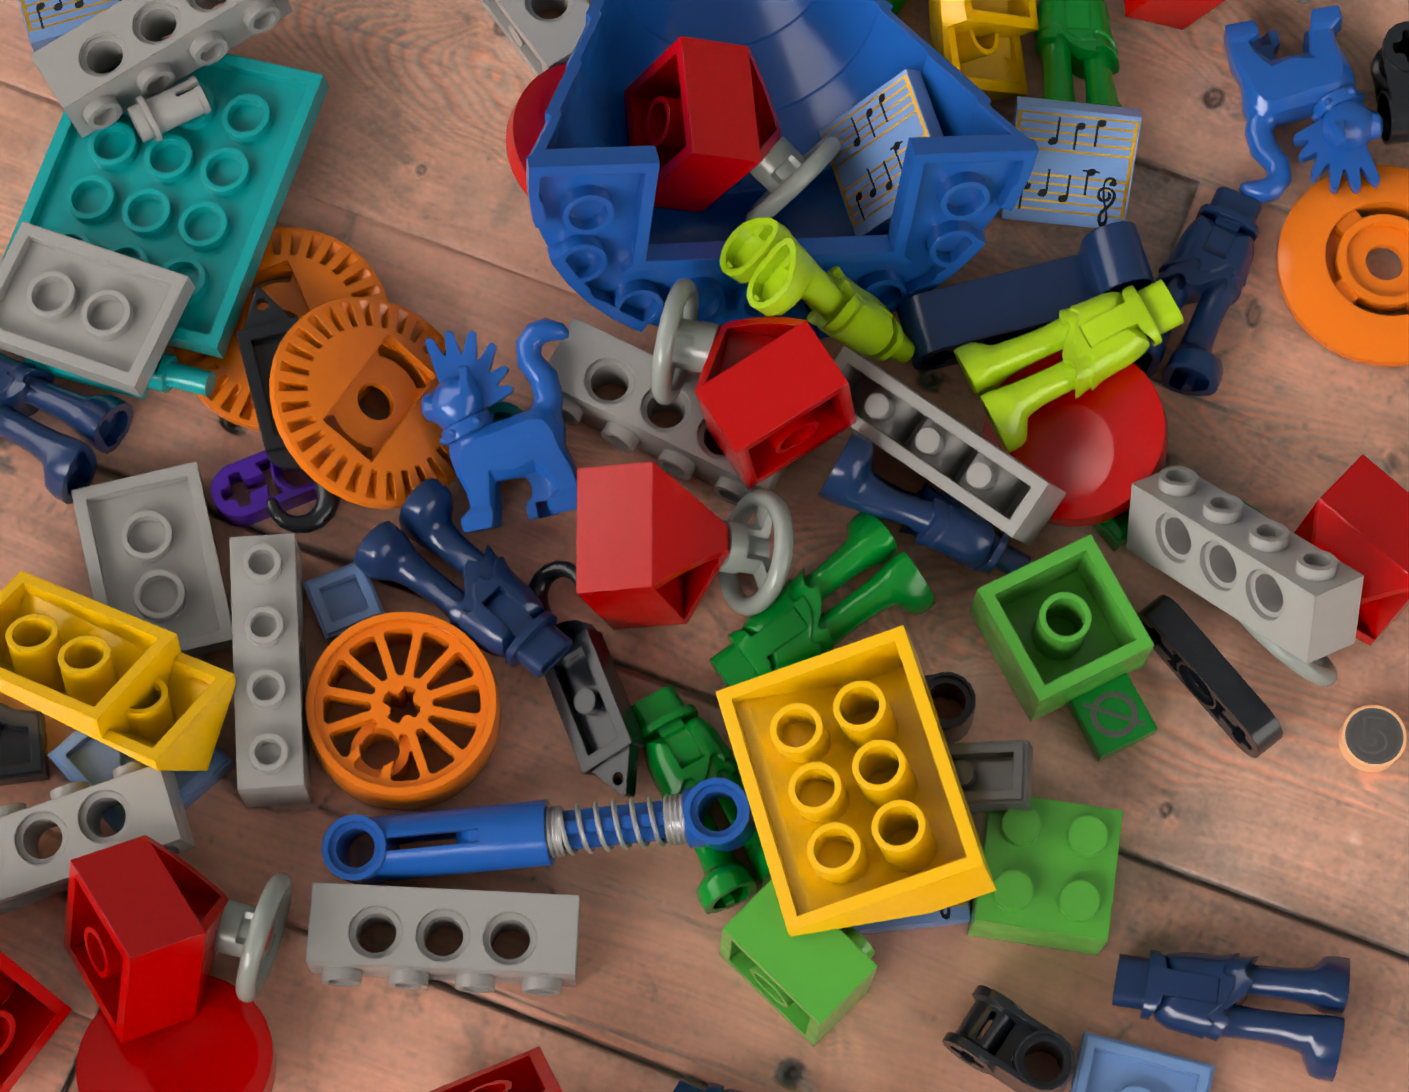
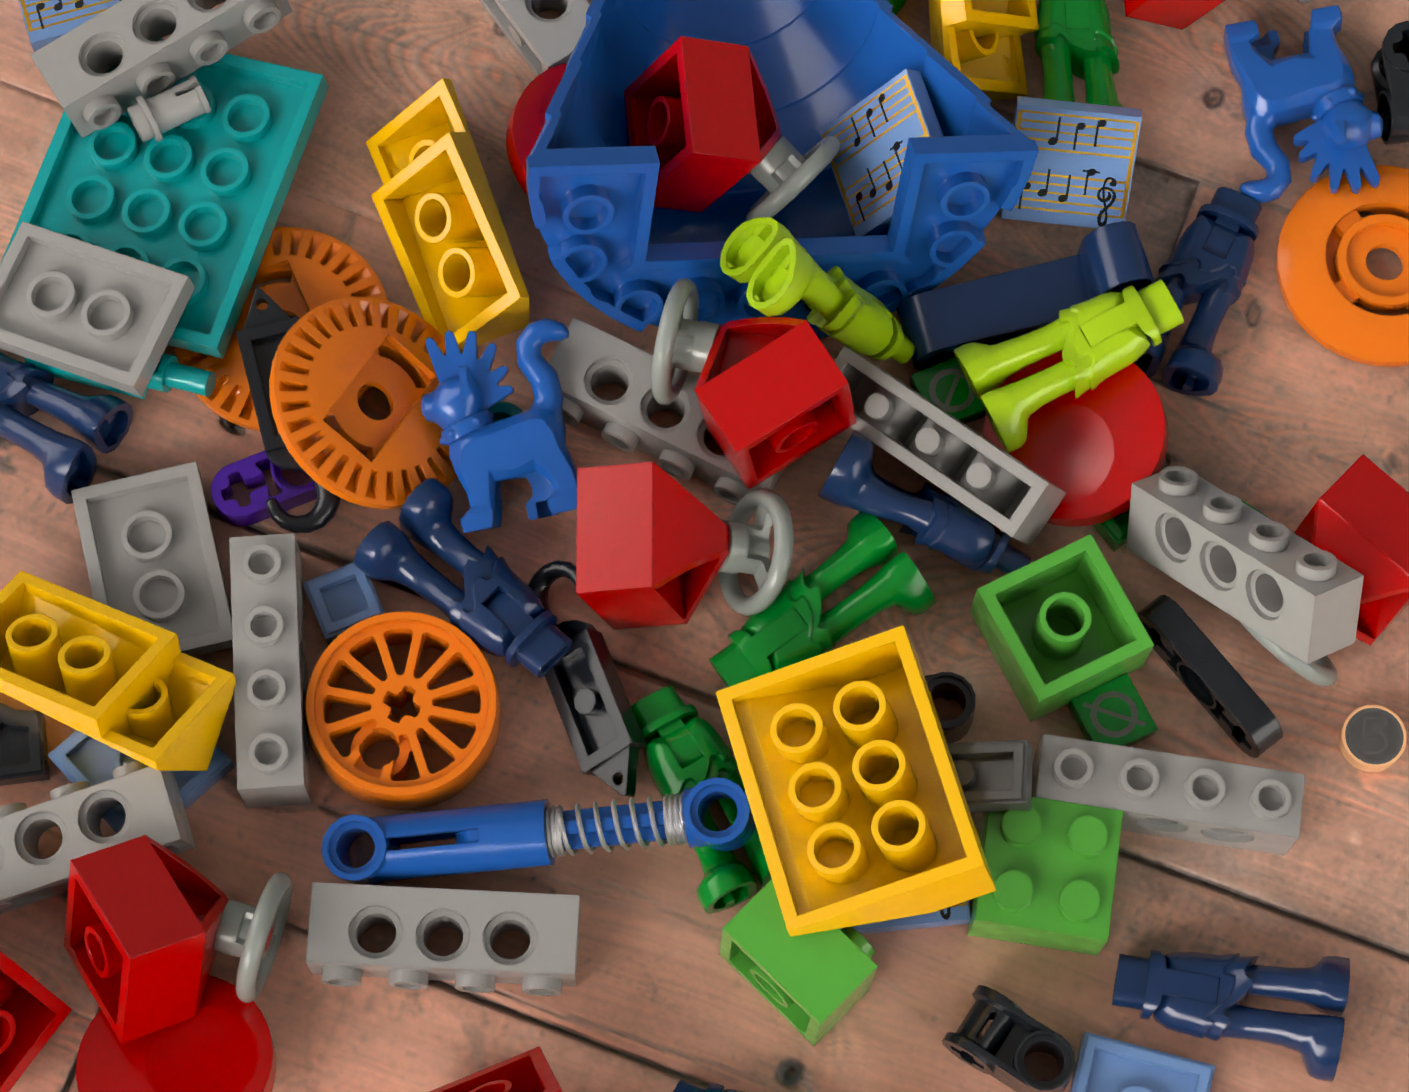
none -> yellow slope [366,78,530,352]
none -> green tile [909,357,986,424]
none -> light grey brick [1032,734,1305,856]

